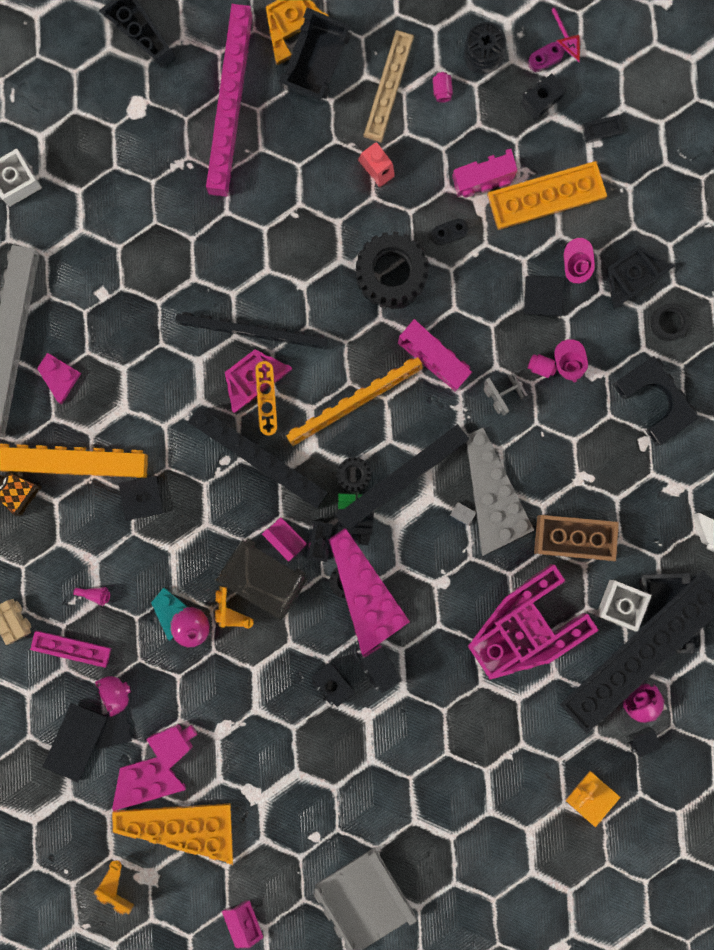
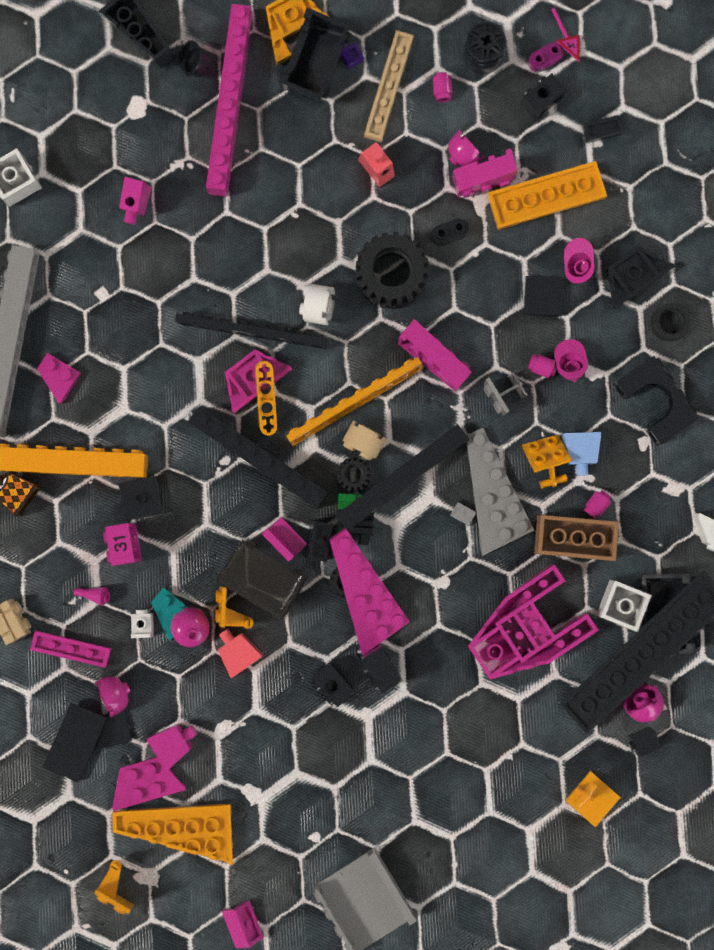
none -> dark pink brick [103,523,142,566]
none -> dark pink torso [119,177,152,225]
none -> white brick [131,609,154,638]
none -> black piece [179,40,210,77]
none -> coral torso [218,628,263,678]
none -> white brick [299,284,335,325]
none -> dark purple tile [340,42,364,69]
none -> tan brick [342,420,387,460]
none -> dark pink cylinder [448,130,485,167]
none -> light orange plate [522,434,572,489]
none -> light blue torso [561,432,601,476]
none -> dark pink brick [584,490,612,519]

